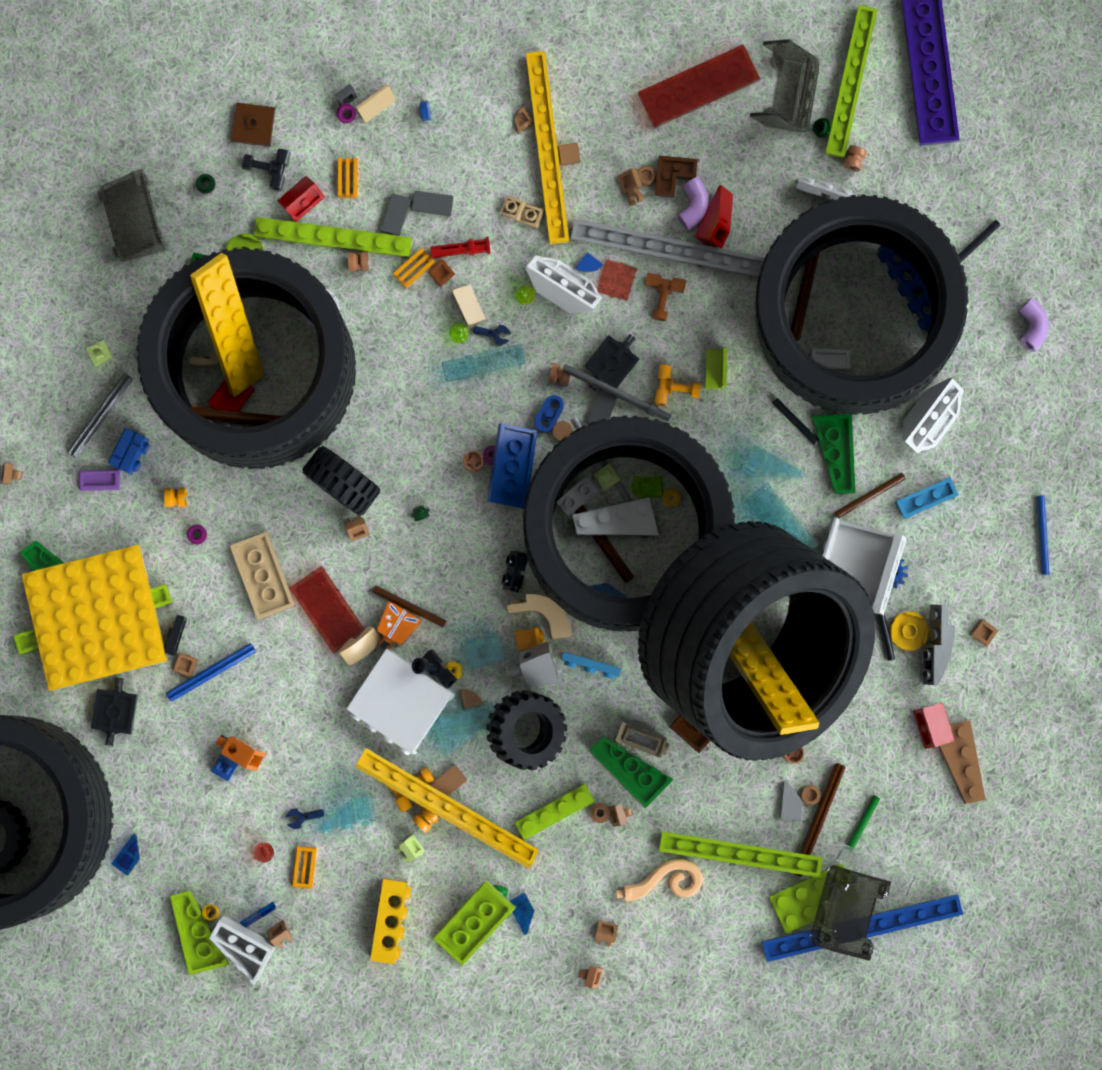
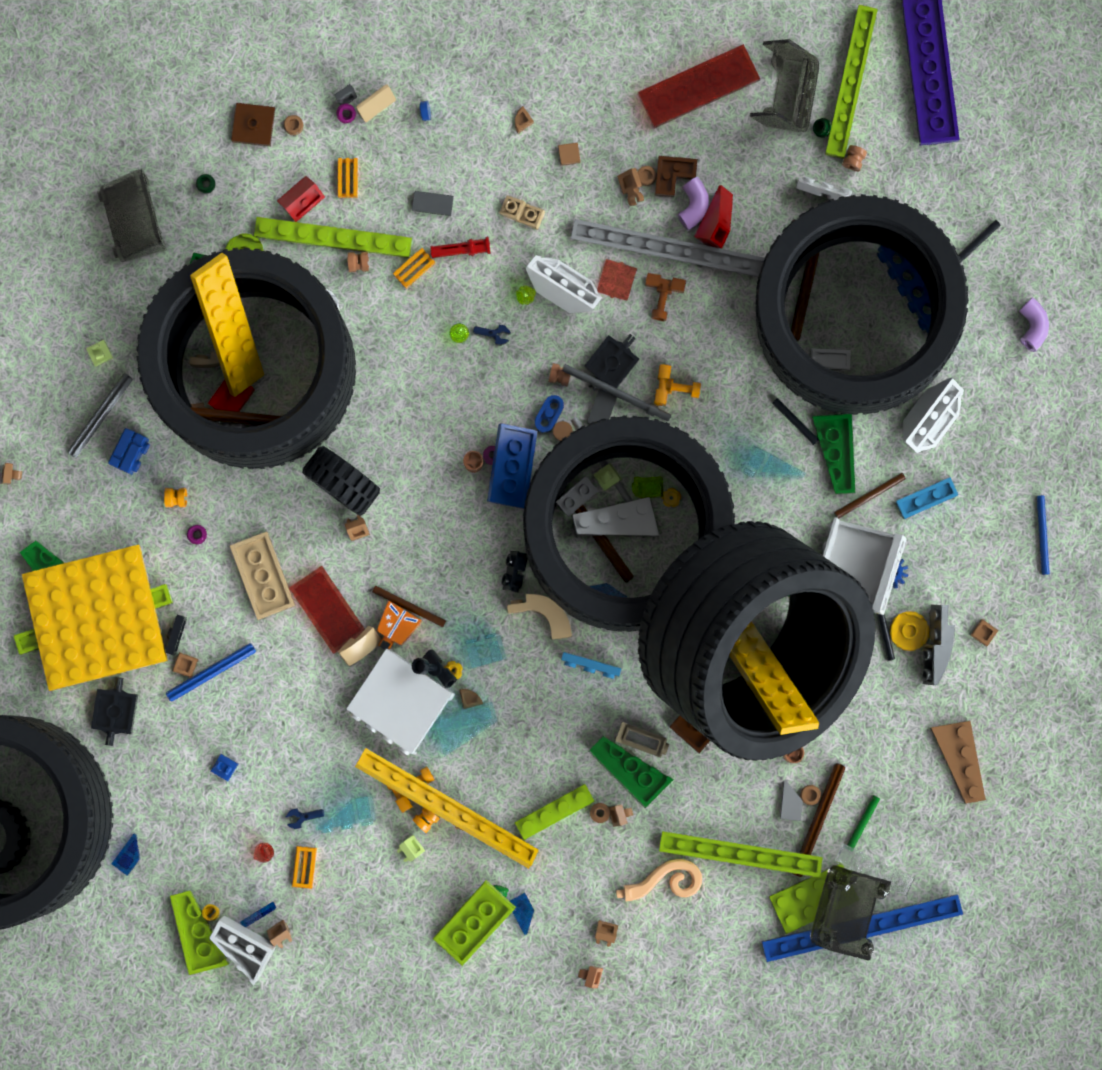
medium lavender tile [79,470,120,491] -> none
orange torso [216,735,266,771] -> none
black bar [242,148,291,191] -> none
yellow brick [370,878,411,964] -> none
dark grey tile [380,193,411,236] -> none
dark green plate [410,505,430,521] -> none
dark orange tile [428,259,455,287] -> none
medium nougat tile [430,765,467,796] -> none
clear light blue slope [441,344,526,382] -> none
tan slope [452,284,486,328] -> none
black tyre [486,690,567,770] -> none
light grey torso [509,642,559,687] -> none
light orange bracket [514,627,545,651] -> none
yellow plate [526,51,569,245] -> none
blue tile [575,252,603,272] -> none
lime panel [705,347,727,390] -> none
clear light blue wedge [737,482,818,549] -> none
panel [913,703,954,749] -> none
none -> medium nougat tile [284,115,304,135]

